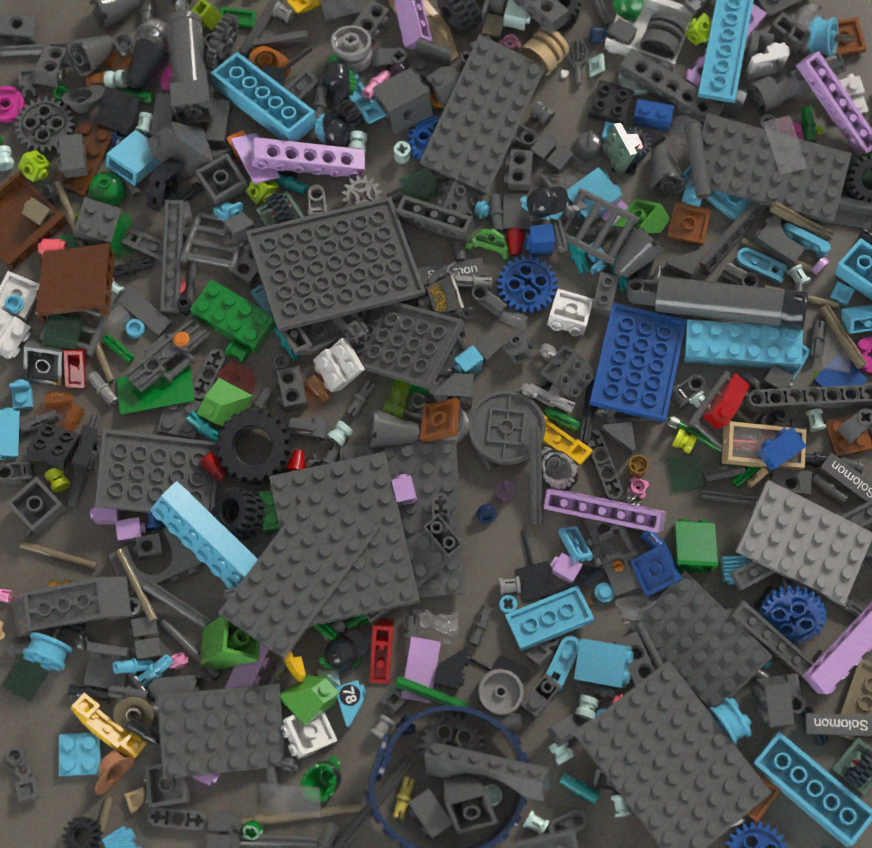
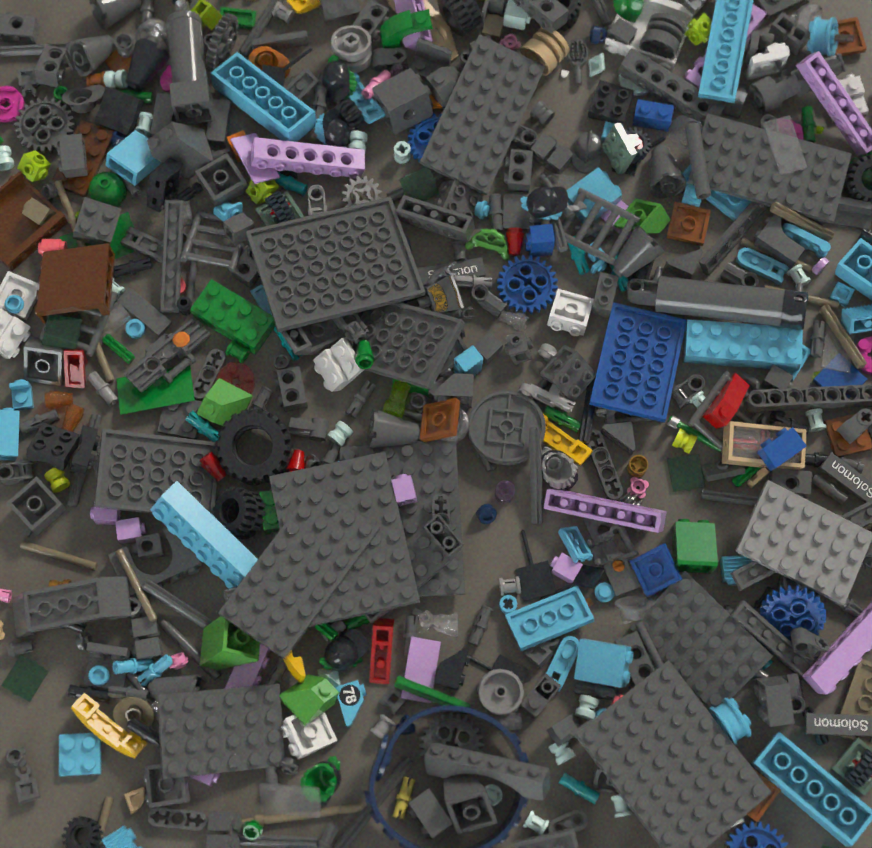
medium azure wheel [23,627,72,671] -> none
nougat piece [95,750,134,795] -> none
blue bush [145,513,163,531] -> none
clear orange cone [303,375,331,404] -> none
blue bush [639,531,665,550] -> none
none -> medium azure tile [89,665,110,686]
none -> green cone [355,340,375,369]
none -> green arch [380,9,433,49]
none -> dark grey piece [790,628,830,662]

